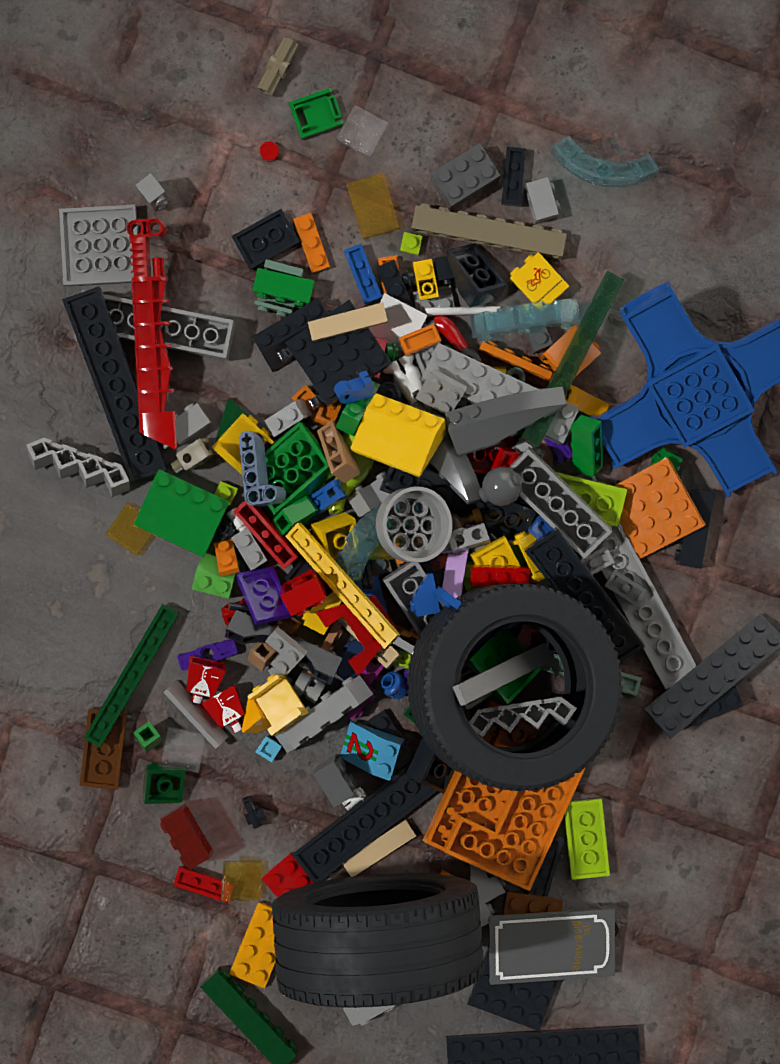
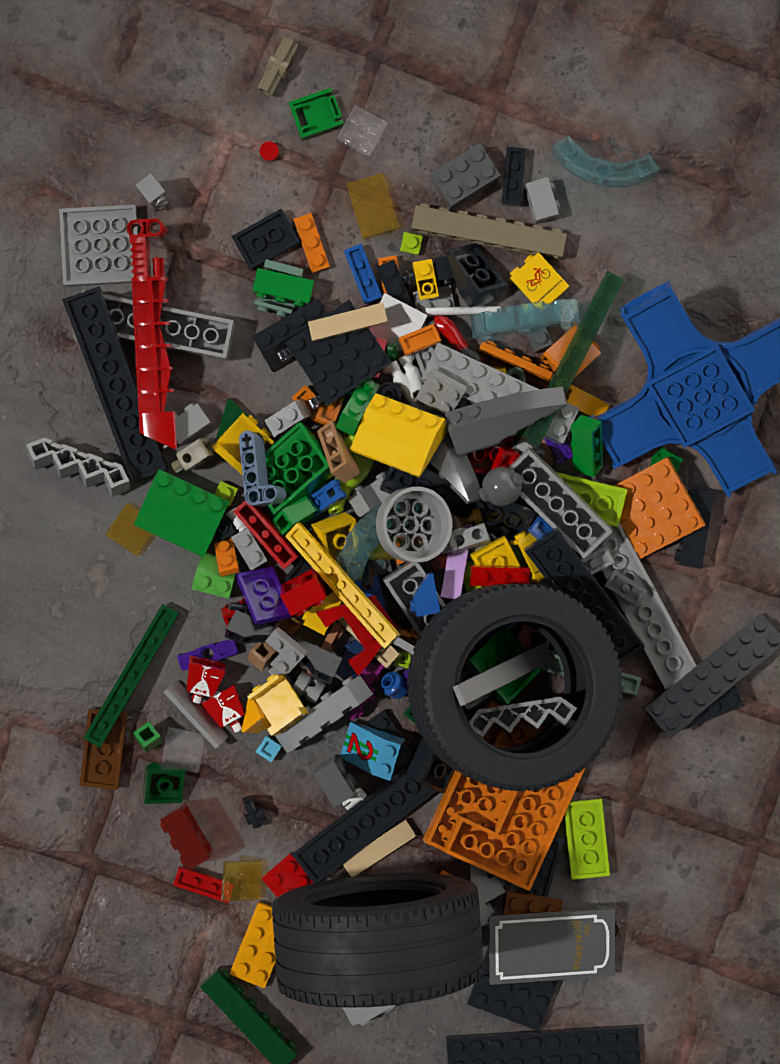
blue leg [334,371,374,404] -> none
blue plate [434,586,461,609] -> none

